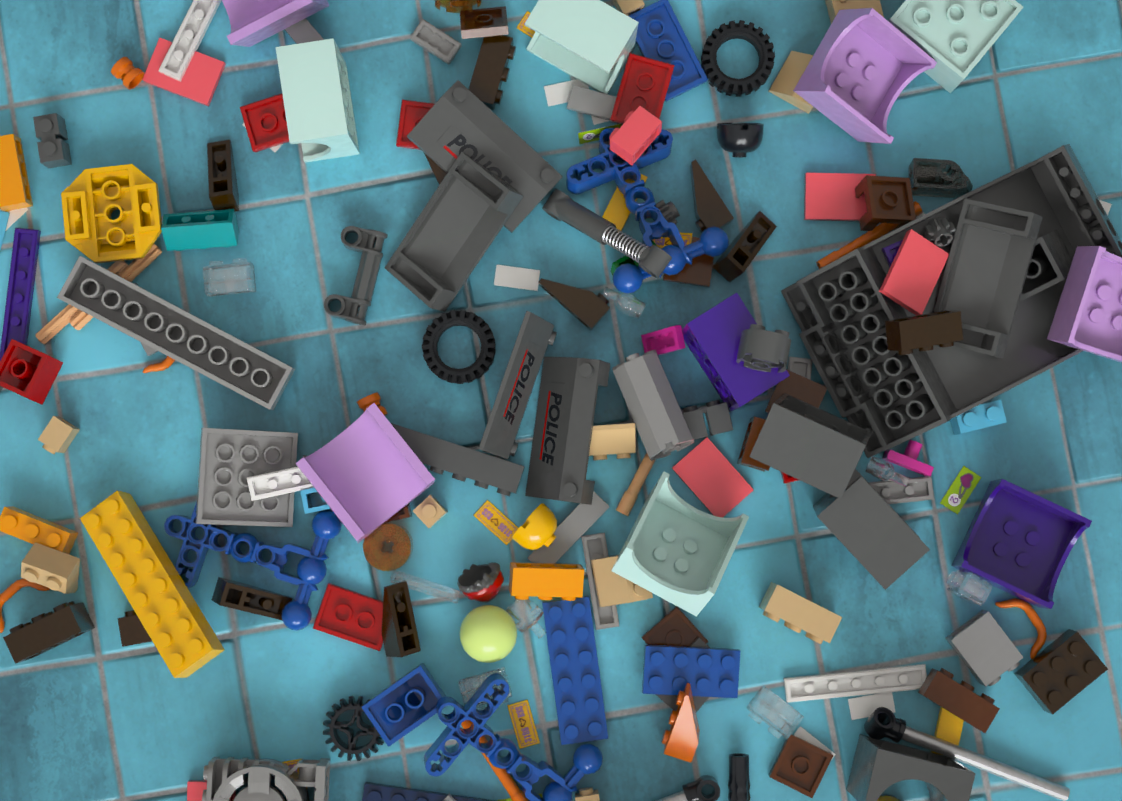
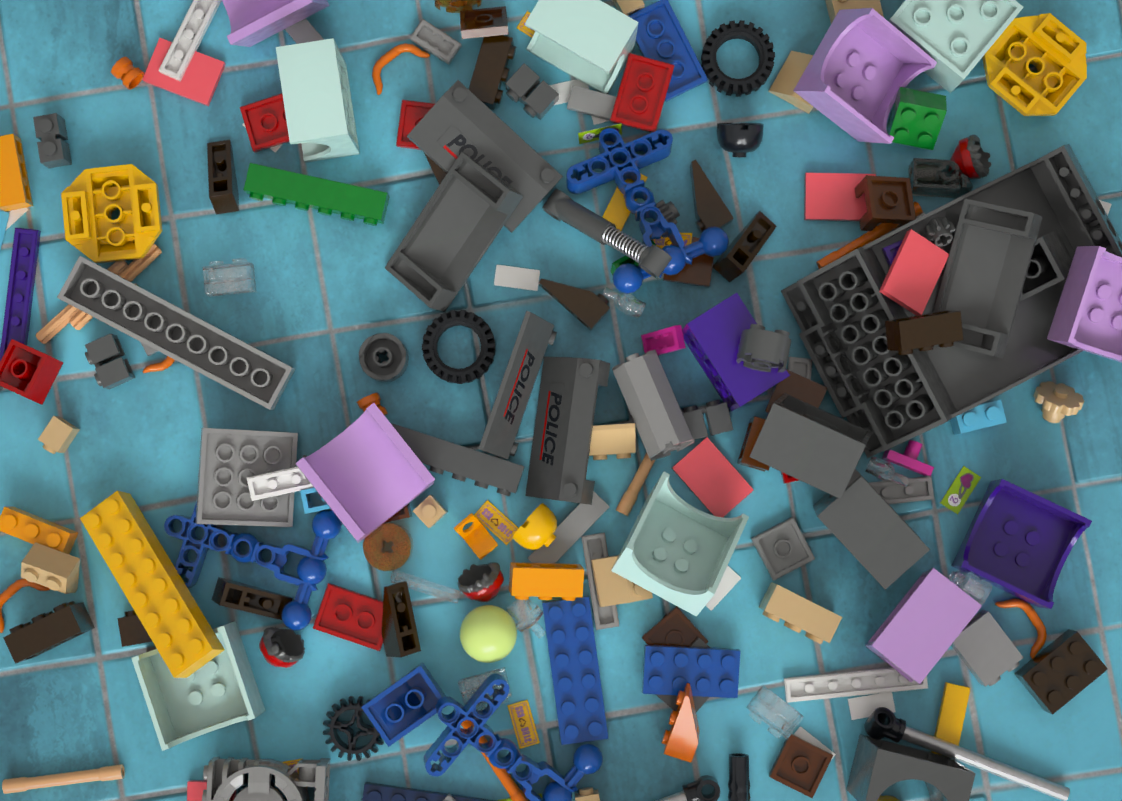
teal brick [161,209,239,251] -> none
dark grey piece [324,226,388,325] -> none
coral brick [609,106,662,165] -> none
reddish brown brick [918,668,1000,733] -> none
none -> light nougat piece [2,764,125,794]
none -> dark grey piece [85,333,135,389]
none -> light aqua container [131,621,265,751]
none -> green brick [243,163,390,226]
none -> dark grey hair [259,627,305,668]
none -> dark grey brick [359,333,409,382]
none -> orange animal [372,43,430,95]
none -> light orange bracket [454,513,498,560]
none -> dark grey piece [505,63,559,120]
none -> white sticker [705,565,741,611]
none -> light grey tile [751,517,815,581]
none -> lavender piece [865,568,982,684]
none -> green brick [887,87,947,150]
none -> hair [950,135,991,179]
none -> yellow piece [982,13,1087,116]
none -> tan plant [1033,381,1084,423]

